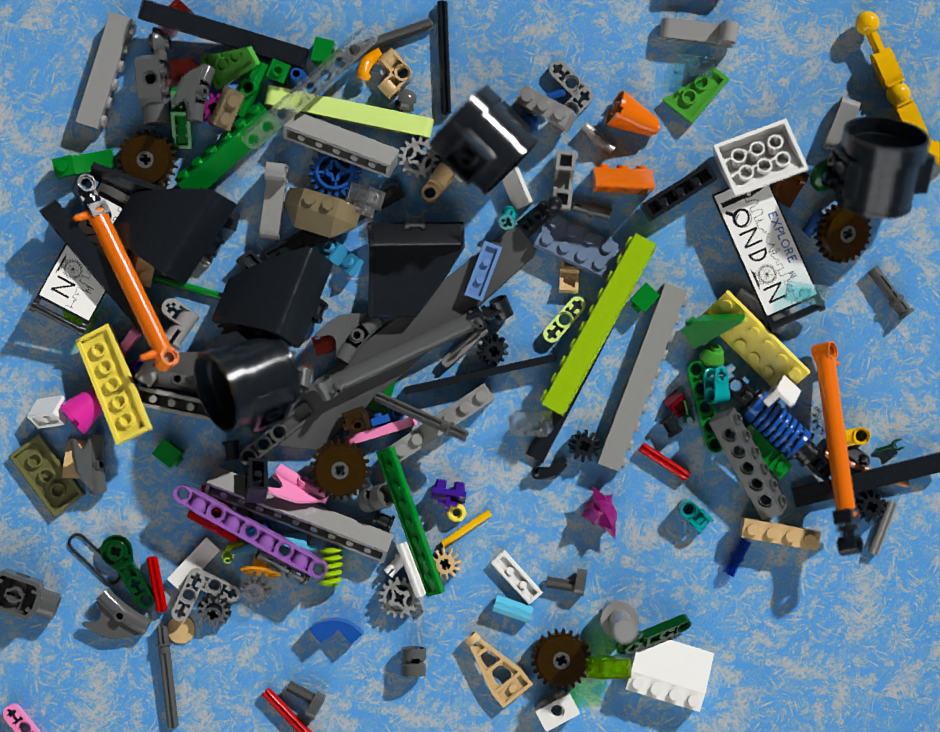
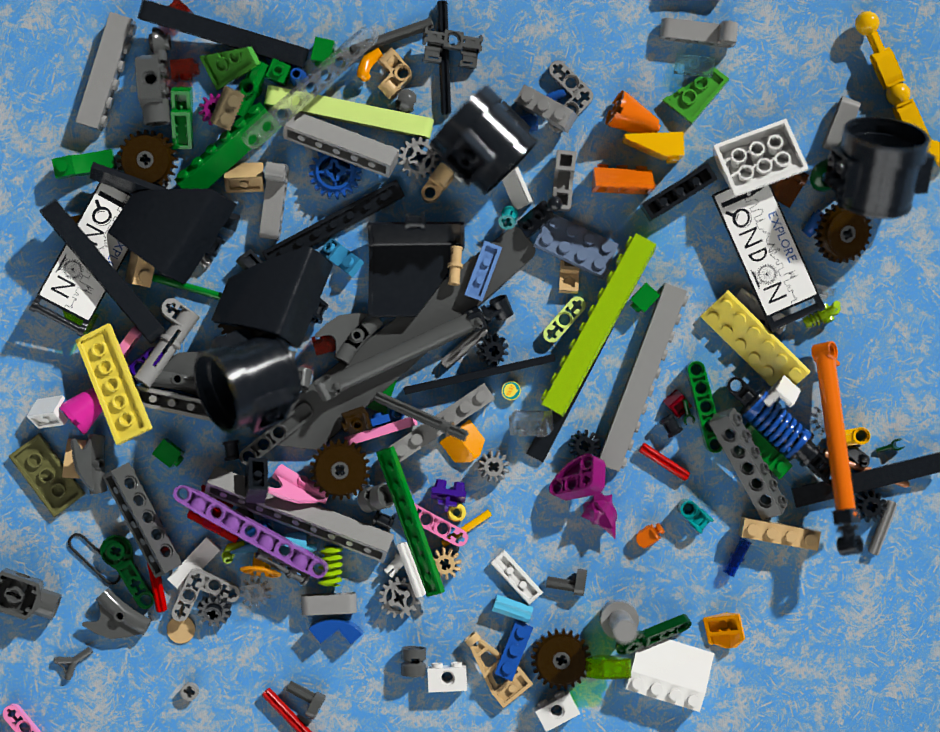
orange piece [72,174,179,372] -> none
dark grey axle [156,625,179,728] -> none
dark grey pin [172,64,215,123] -> none
dark tan wedge [284,188,362,238] -> none
clear brick [346,182,386,218] -> none
black arm [531,459,567,480] -> none
dark grey pin [572,199,612,221] -> none
light grey pin [580,121,616,156] -> none
green slope [681,313,746,349] -> none
bright green cone [699,343,724,368] -> none
teal piece [703,366,730,404] -> none
clear light blue plate [784,280,827,307] -> none
dark grey pin [867,265,914,320] -> none
none -> dark grey piece [54,647,93,680]
none -> dark grey brick [102,462,182,578]
none -> light grey bush [181,682,199,701]
none -> tan panel [224,162,265,193]
none -> light grey beam [301,592,357,616]
none -> bright pink beam [414,503,469,546]
none -> dark grey piece [422,27,483,70]
none -> white brick [427,662,467,692]
none -> light orange slope [439,419,485,463]
none -> tan pin [448,246,463,286]
none -> light grey gear [478,450,510,483]
none -> blue plate [493,620,533,681]
none -> tile [501,381,521,400]
none -> magenta beam [549,454,606,501]
none -> yellow slope [622,132,685,164]
none -> orange arm [636,523,665,548]
none -> light orange slope [703,612,745,649]
none -> lime piece [802,301,841,328]

